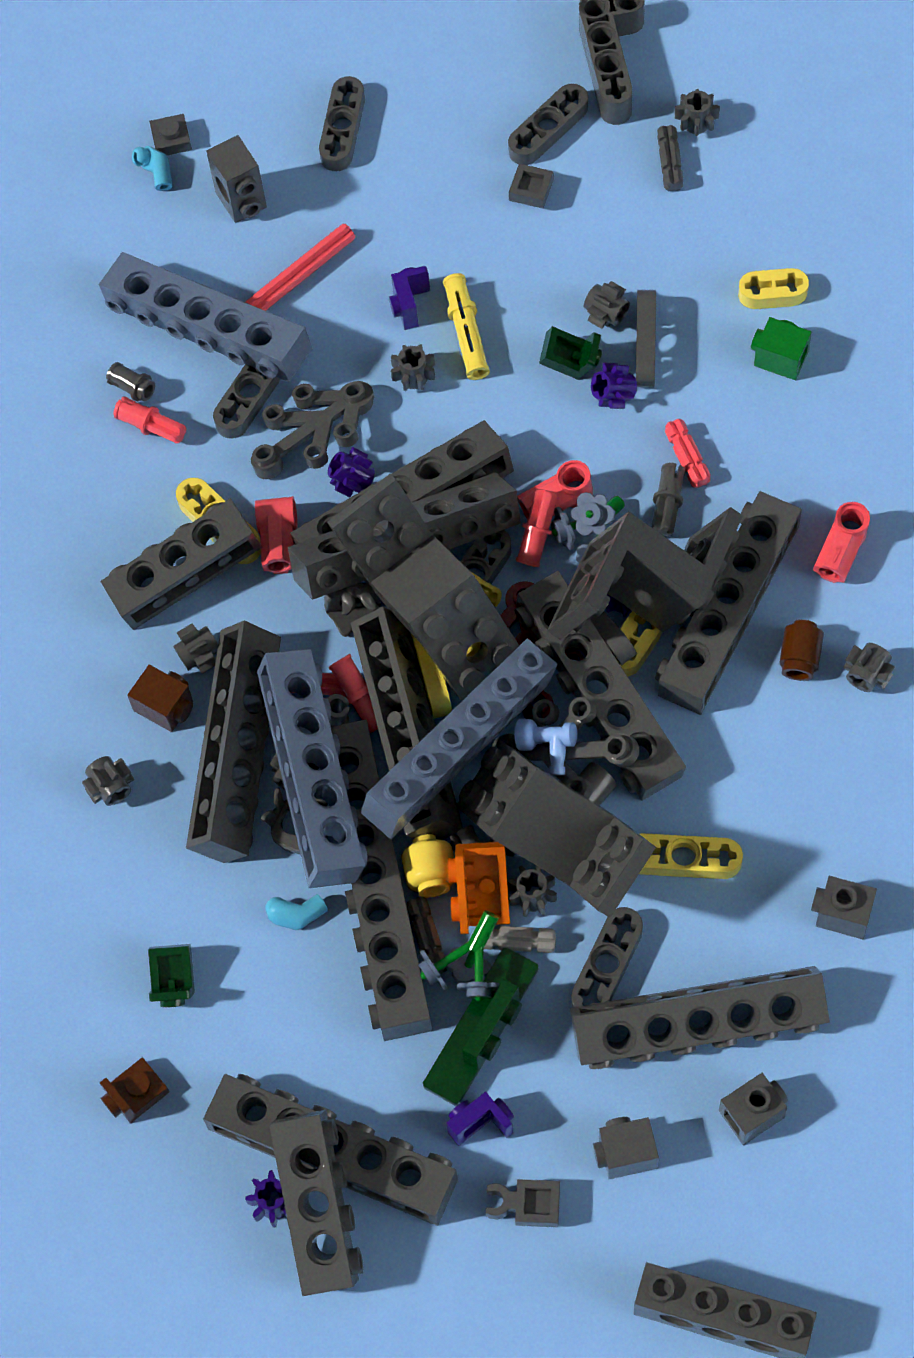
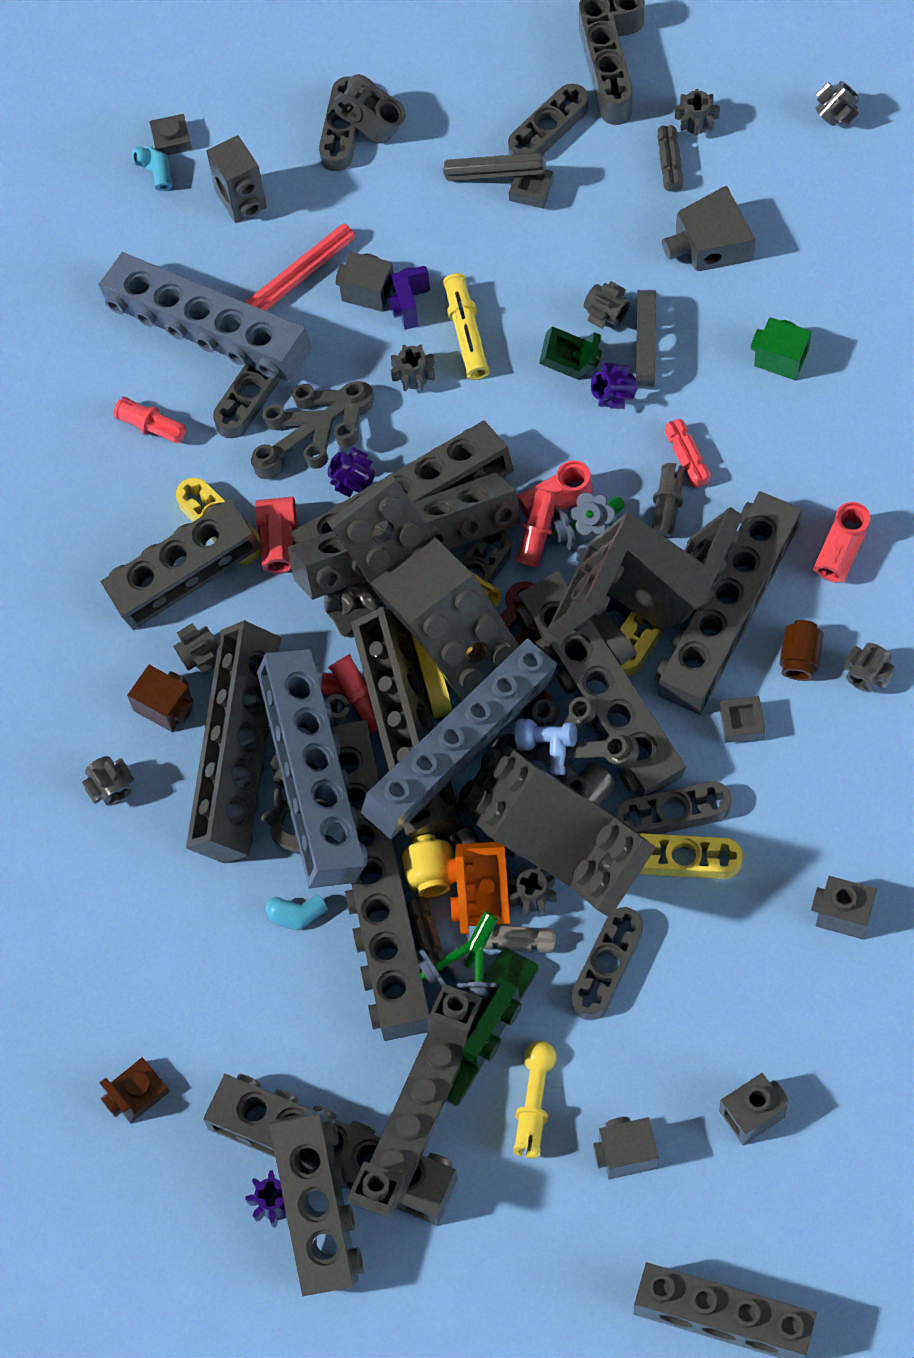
dark grey pin [106,362,155,402] -> none
dark green bracket [148,944,195,1007] -> none
dark purple bracket [446,1091,514,1146] -> none
dark grey plate [485,1179,560,1227] -> none
dark grey brick [570,966,830,1069] -> none
light yellow beam [738,268,809,309] -> none
none -> dark grey piece [333,74,406,143]
none -> dark grey brick [336,252,394,312]
none -> dark grey slope [347,984,483,1218]
none -> dark grey axle [443,152,546,181]
none -> light yellow pin [513,1041,557,1158]
none -> dark grey beam [617,781,732,834]
none -> dark grey torso [662,186,755,271]
none -> dark grey plate [719,696,765,743]
none -> dark grey gear [815,81,860,126]

